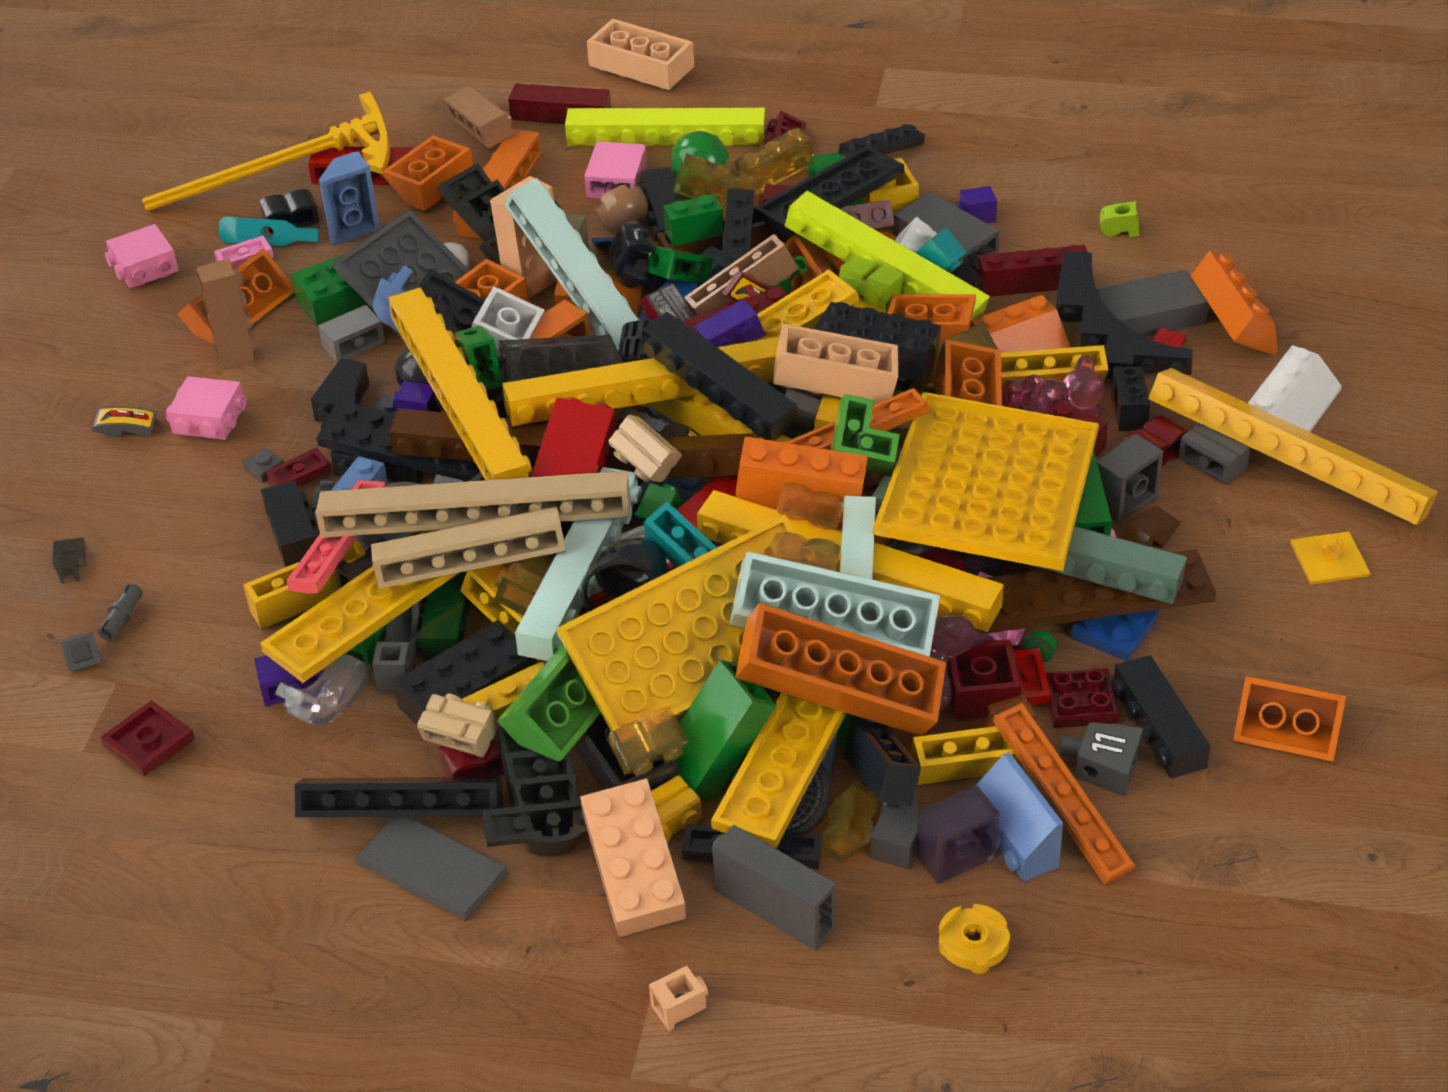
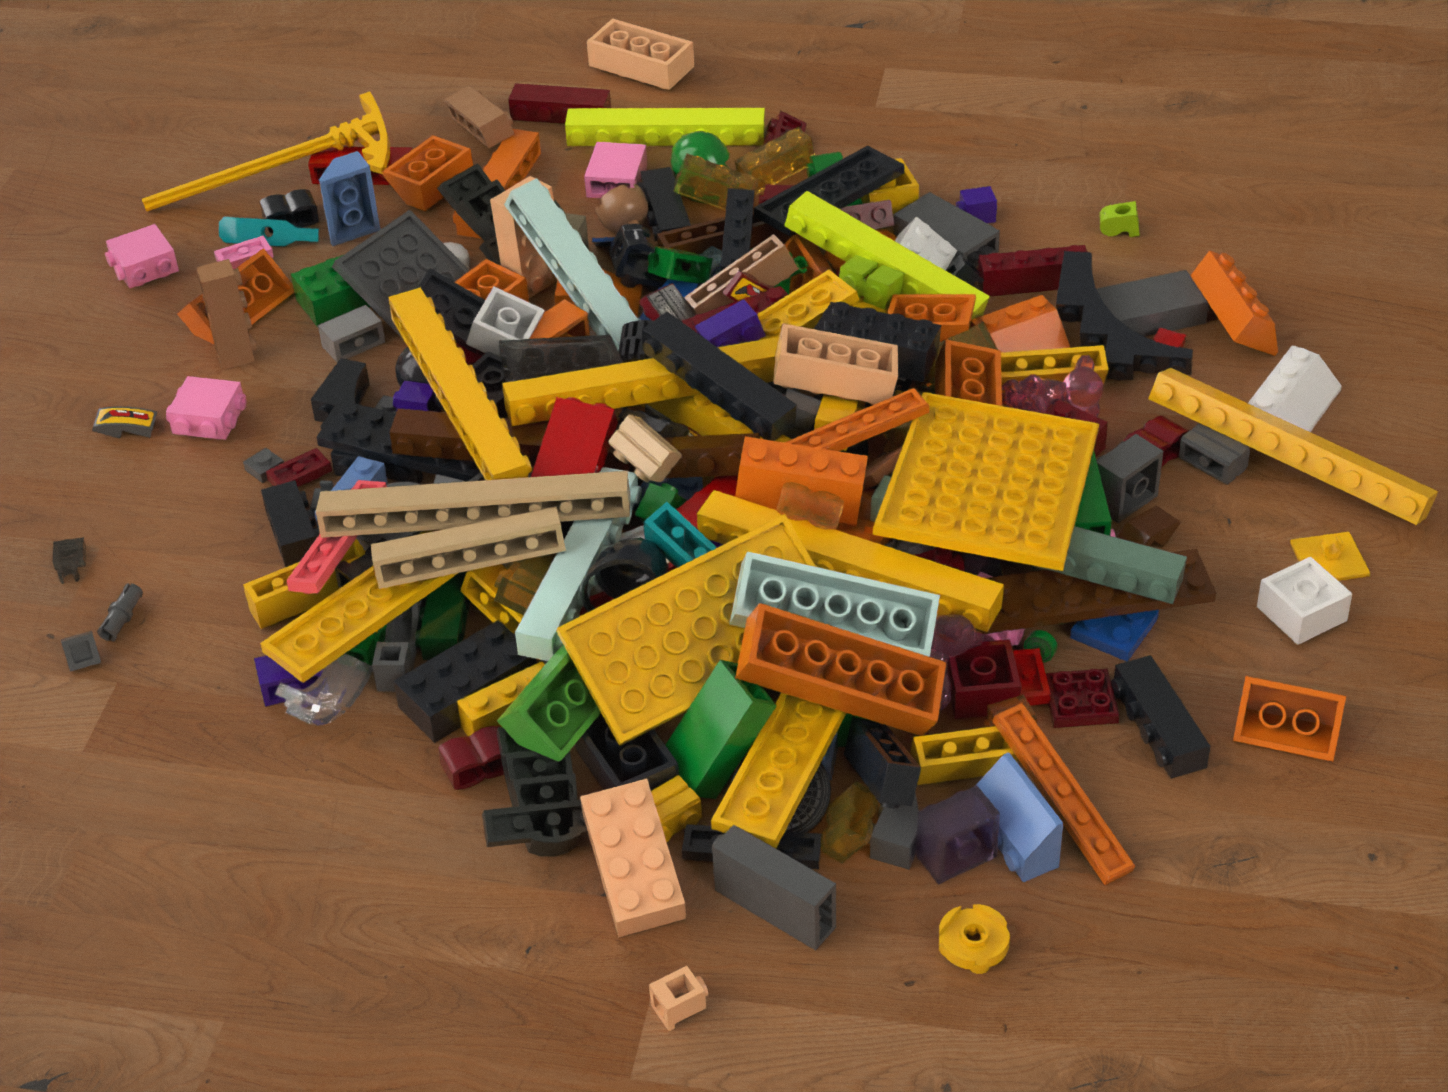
dark red plate [101,700,195,777] -> none
black brick [295,777,503,817] -> none
dark grey tile [356,817,507,921] -> none
medium blue brick [373,265,413,332] -> none
tan brick [417,694,499,757] -> none
green torso [454,326,503,391] -> none
clear yellow brick [607,706,688,776] -> none
green brick [663,194,724,246] -> none
clear yellow brick [768,532,840,571] -> none
bright green brick [831,394,900,475] -> none
black plate [838,124,925,157] -> none
light aqua tile [840,496,876,579] -> none
teal brick [917,227,967,273] -> none
dark grey torso [1060,722,1143,796] -> none
black brick [1111,367,1150,431] -> none
none -> white container [1257,557,1353,645]

